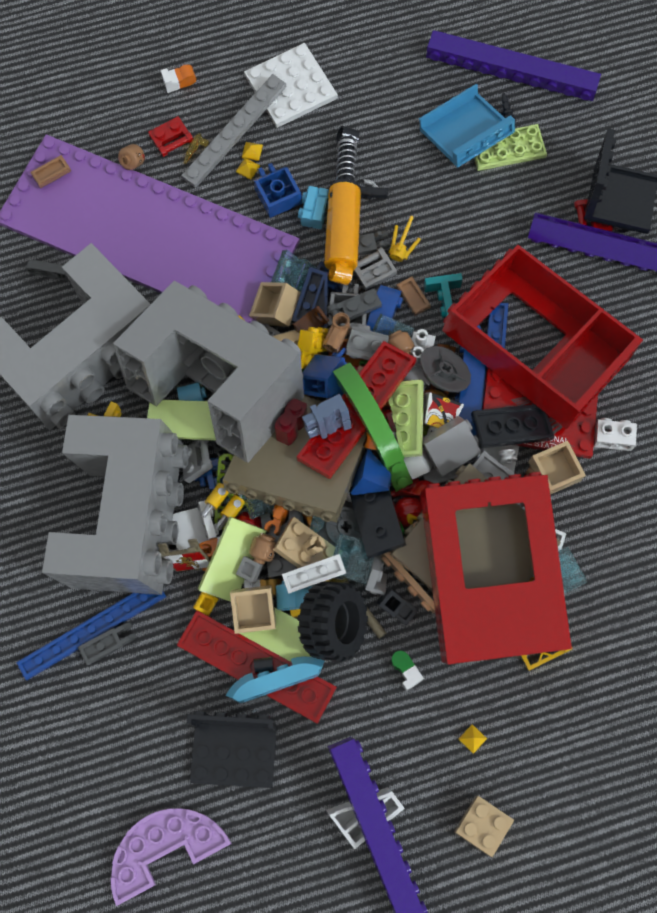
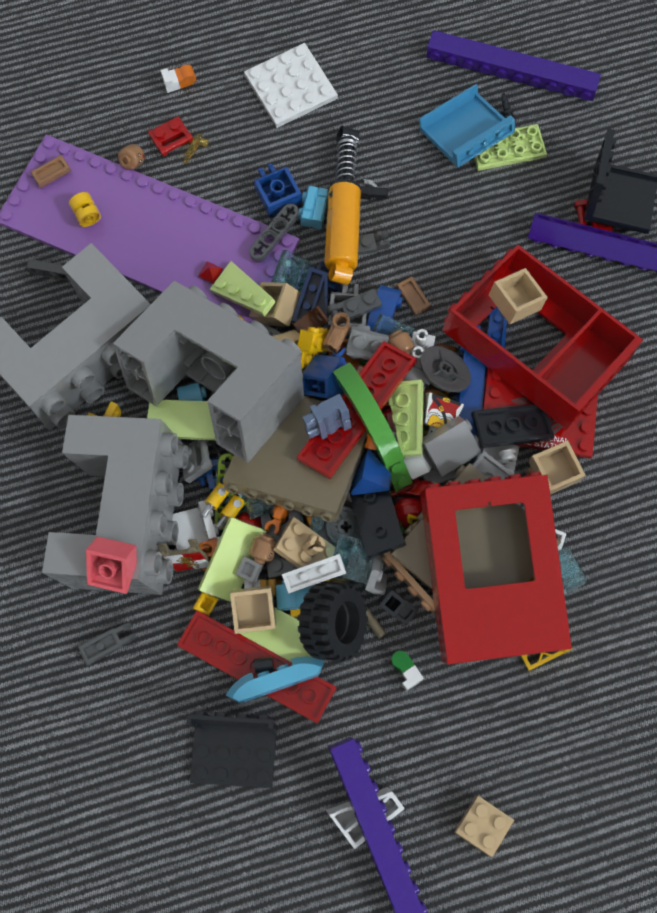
blue tile [16,591,166,680] -> none
lavender plate [111,809,232,906] -> none
light grey plate [181,74,287,188] -> none
yellow slope [236,158,260,180] -> none
yellow slope [242,142,263,161] -> none
dark red brick [275,398,308,446] -> none
light grey plate [353,247,397,291] -> none
yellow plant [388,216,421,262] -> none
teal bracket [424,273,463,318] -> none
yellow slope [458,724,487,754] -> none
white brick [593,418,637,451] -> none
none -> yellow wheel [69,192,101,227]
none -> coral slope [86,536,137,594]
none -> red slope [198,261,223,284]
none -> yellowish green wing [210,261,275,317]
none -> dark grey beam [250,204,299,263]
none -> tan piece [489,268,548,324]

